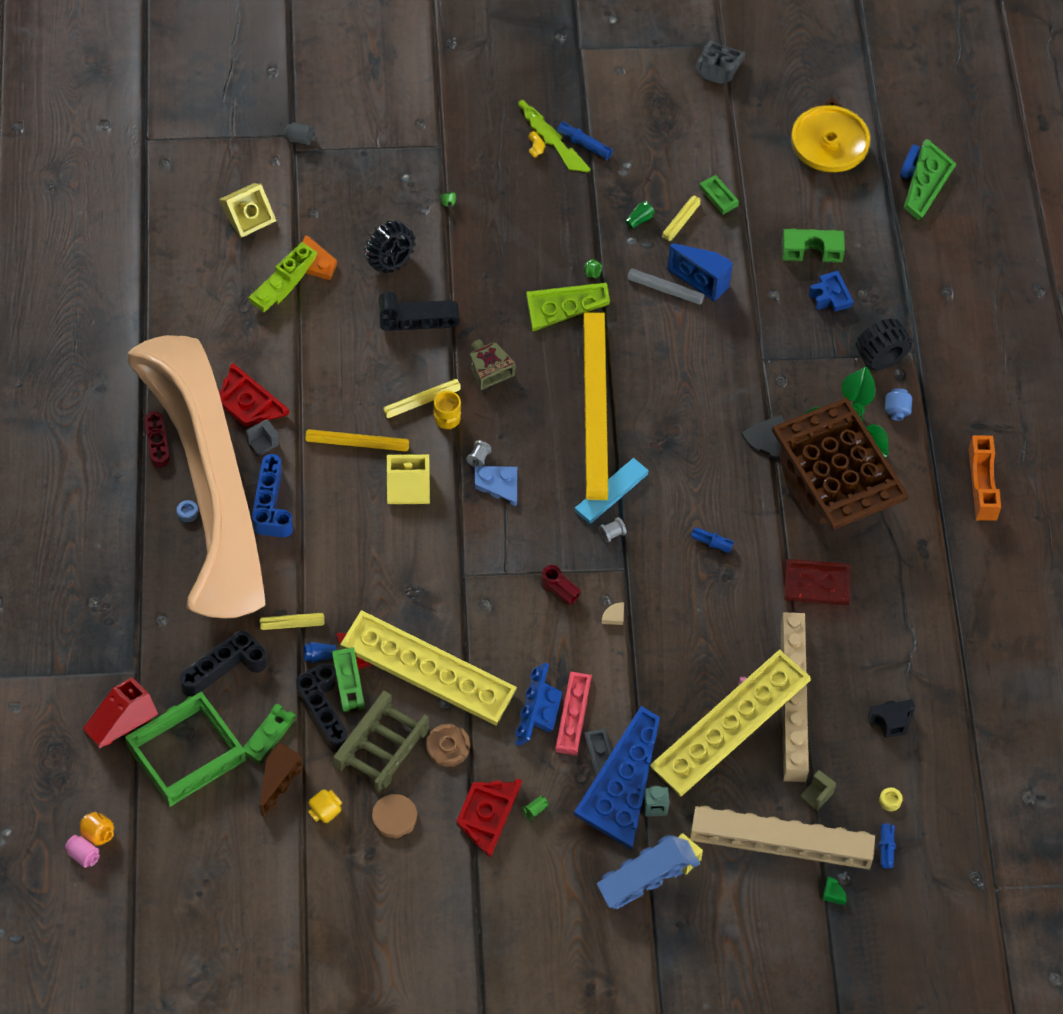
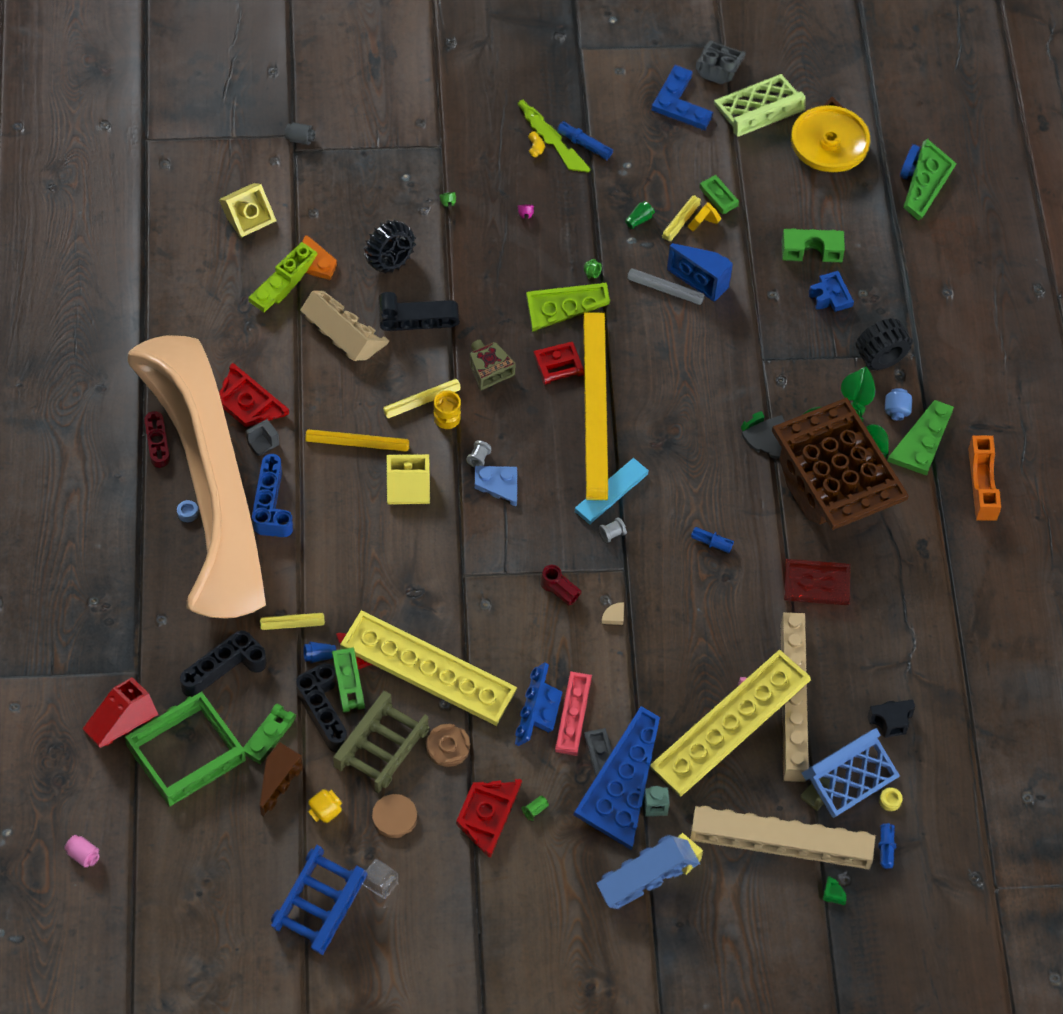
light orange head [80,812,114,846] -> none
none -> blue fence [271,845,368,956]
none -> tan wedge [300,291,389,361]
none -> clear panel [363,859,398,899]
none -> dark pink hinge [518,204,534,219]
none -> red plate [534,341,584,385]
none -> blue plate [652,65,713,130]
none -> yellow tile [687,202,721,231]
none -> yellowish green fence [714,74,805,137]
none -> green tile [741,411,765,432]
none -> medium blue fence [802,728,900,818]
none -> bright green wing [887,400,954,476]

